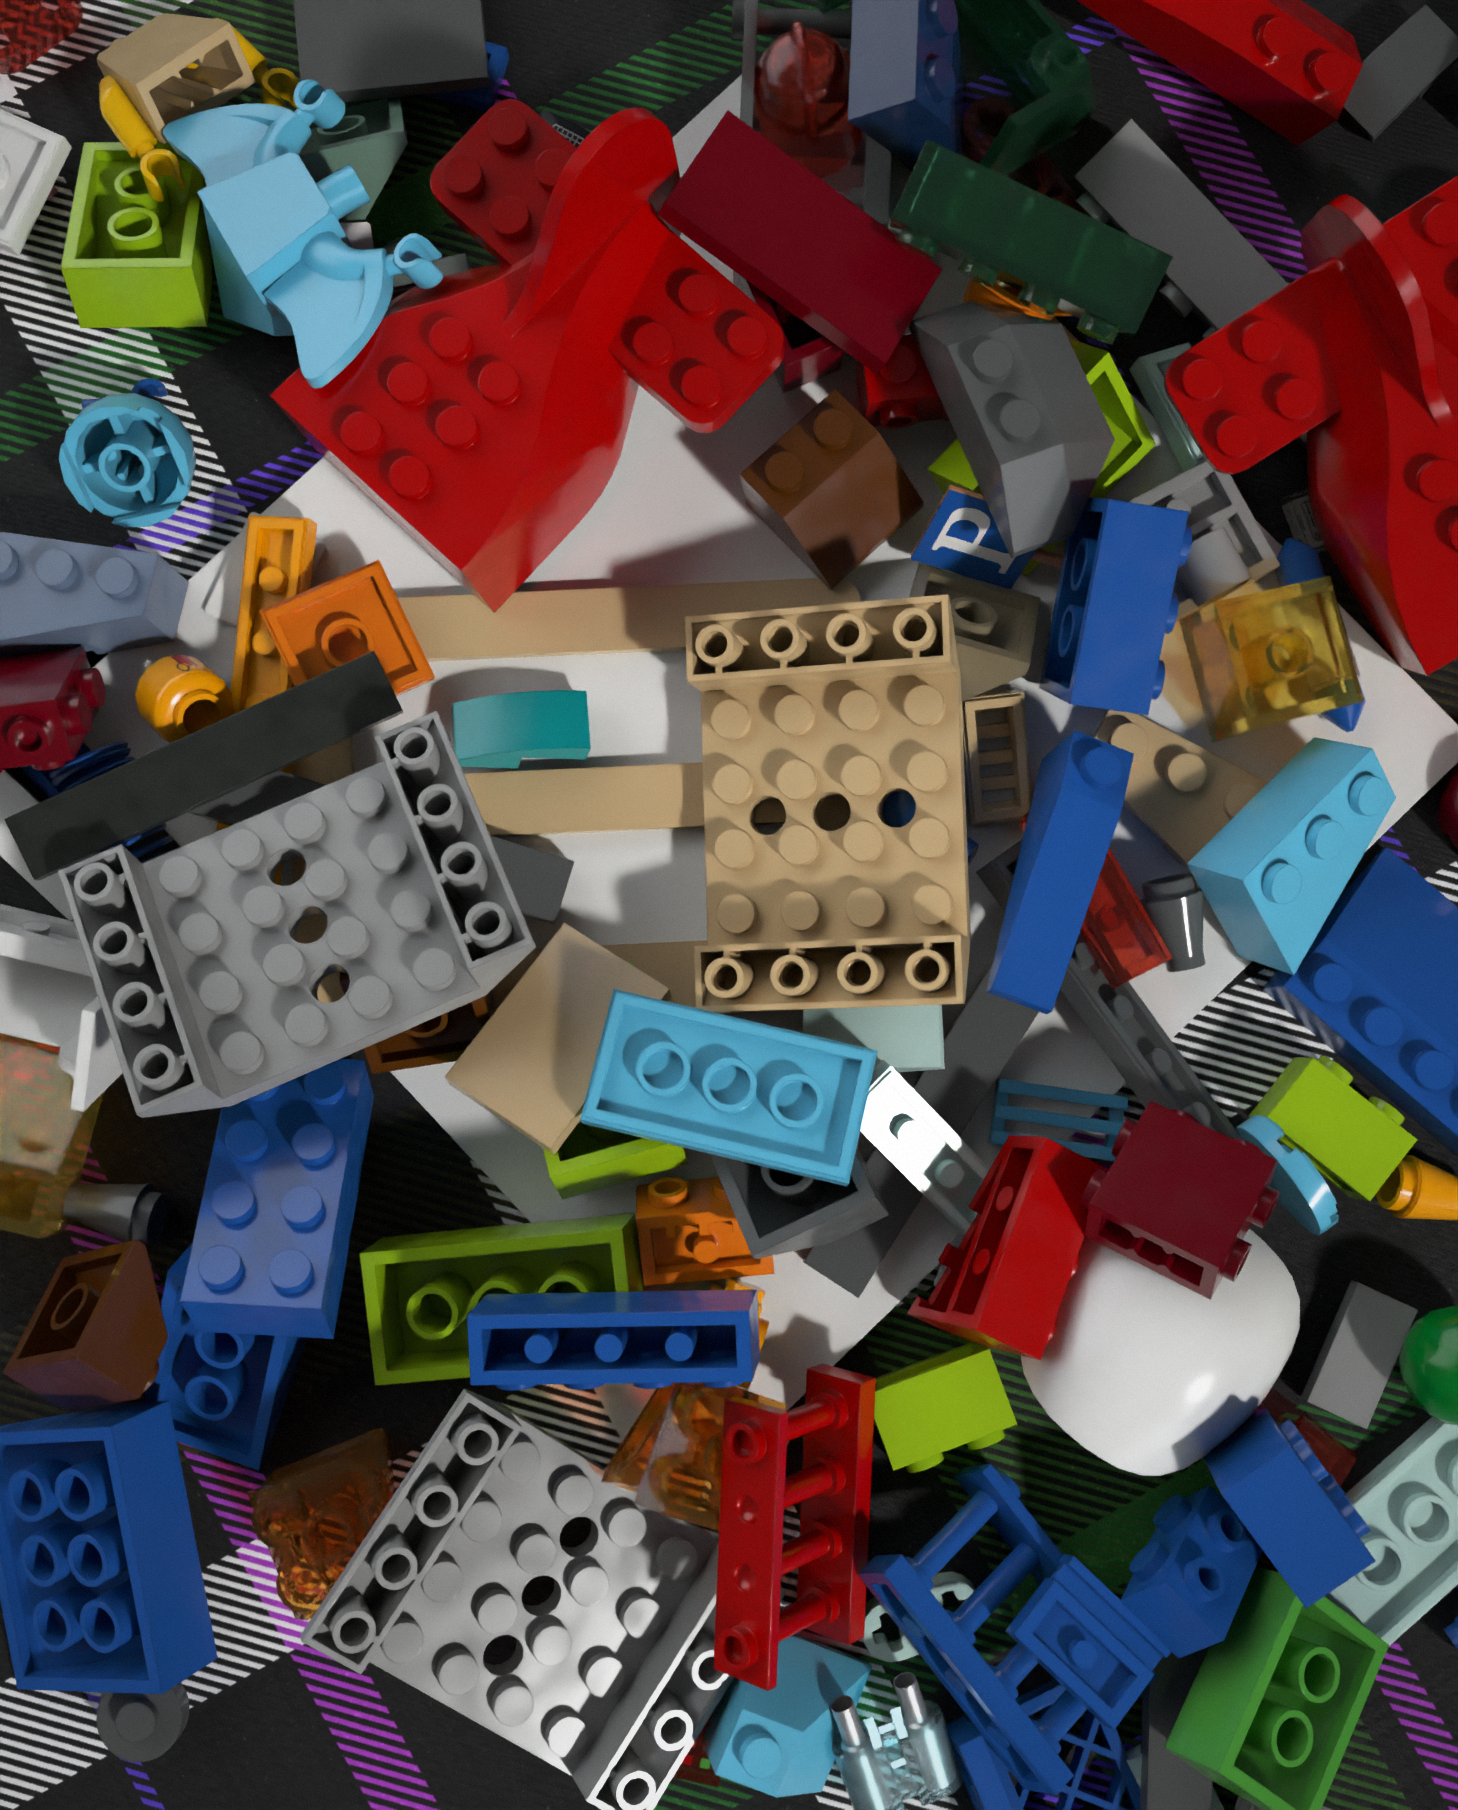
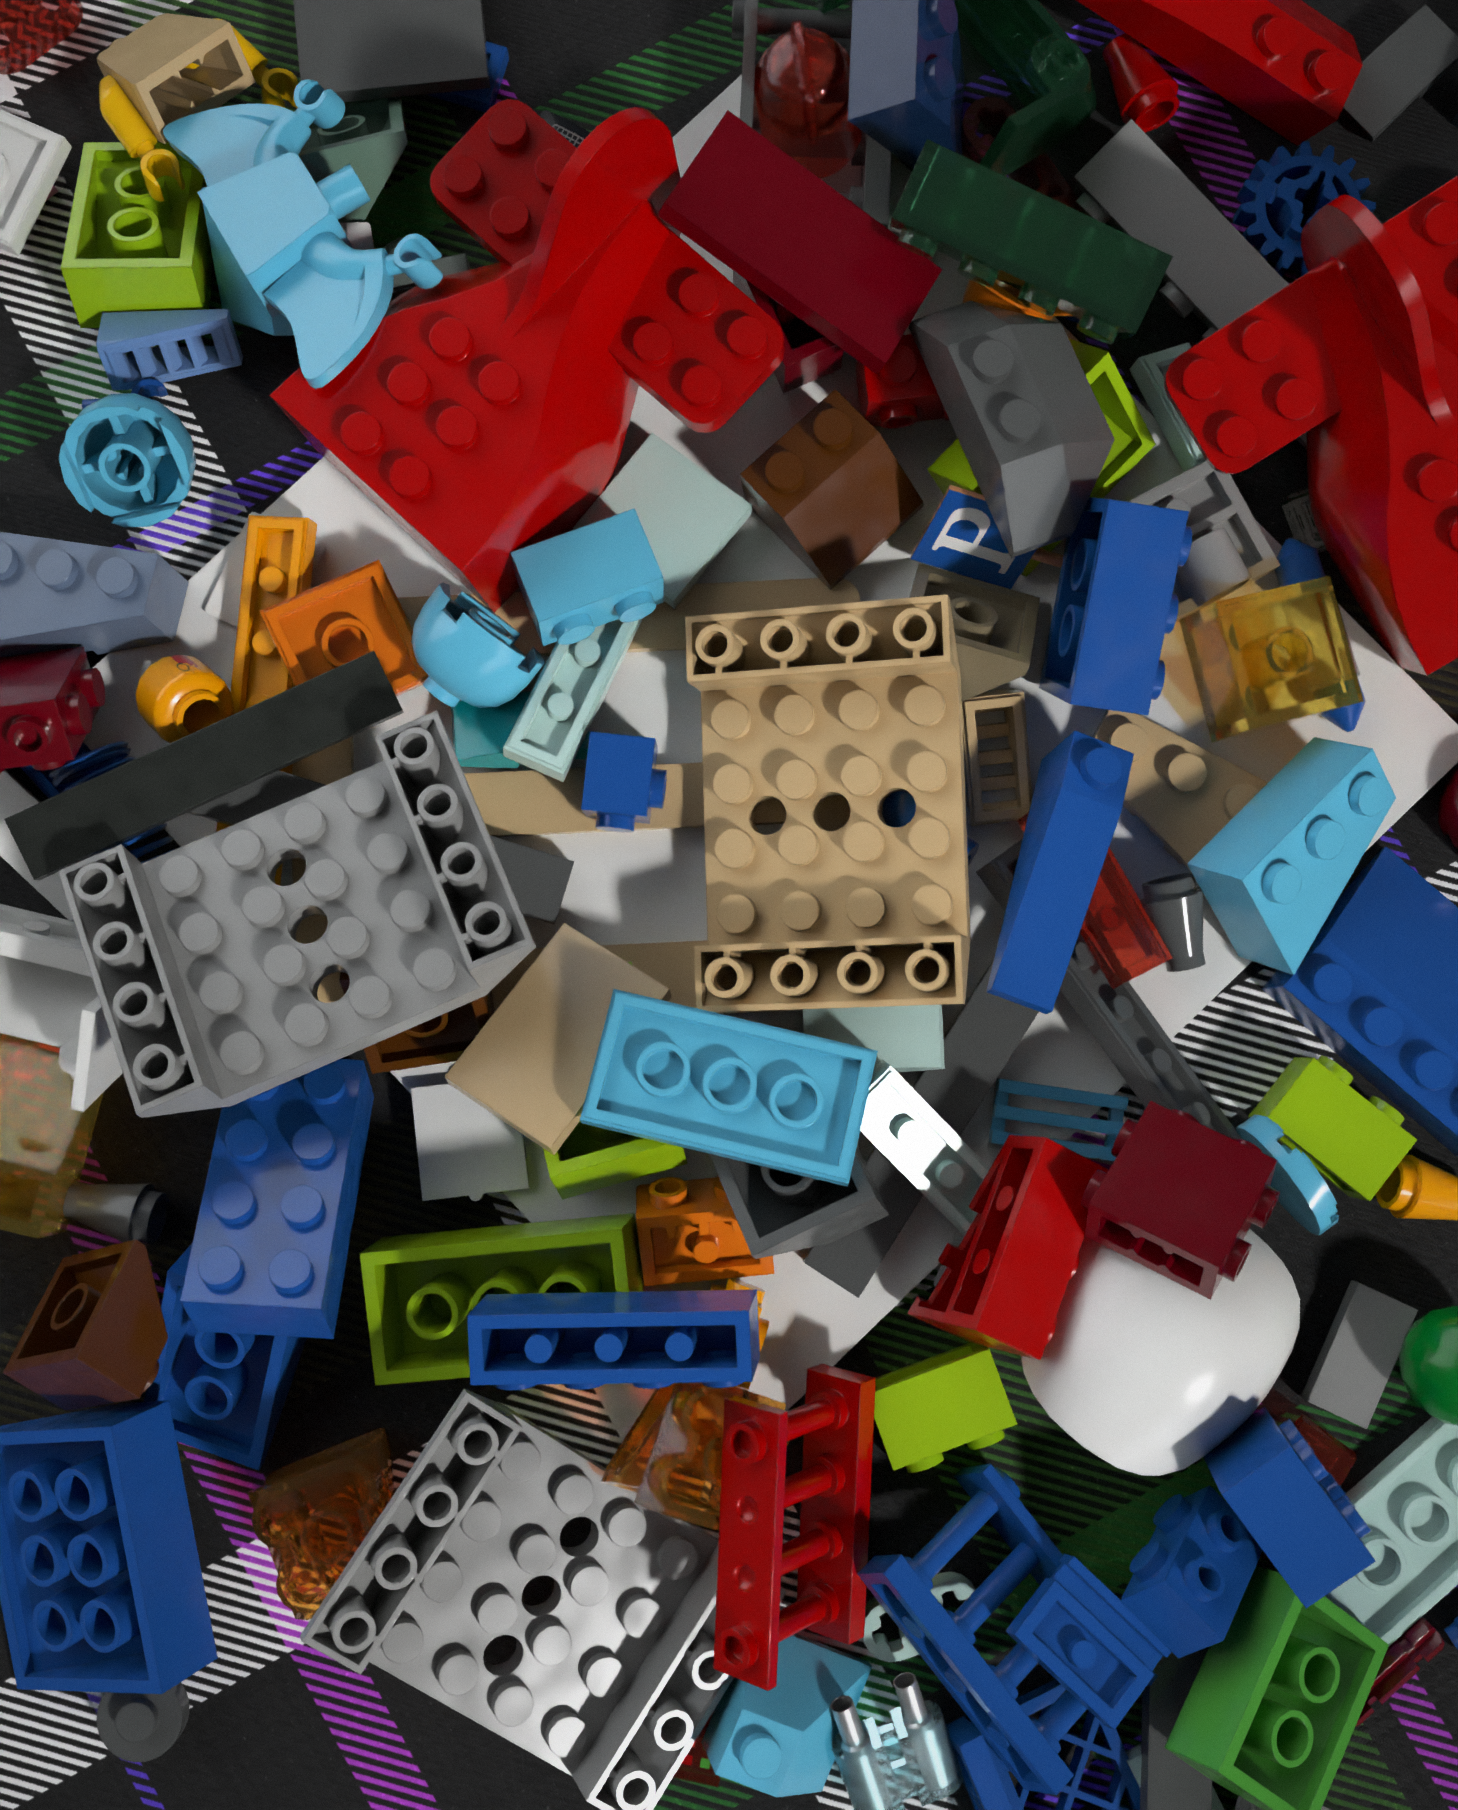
none -> medium blue slope [96,309,243,390]
none -> medium azure cylinder [411,582,545,708]
none -> white piece [411,1084,530,1201]
none -> light aqua tile [503,619,642,782]
none -> medium azure brick [511,508,664,646]
none -> light aqua tile [573,433,752,609]
none -> blue brick [581,731,667,833]
none -> red cone [1102,33,1180,132]
none -> blue gear [1233,141,1376,279]
none -> dark red axle [1355,1617,1445,1727]

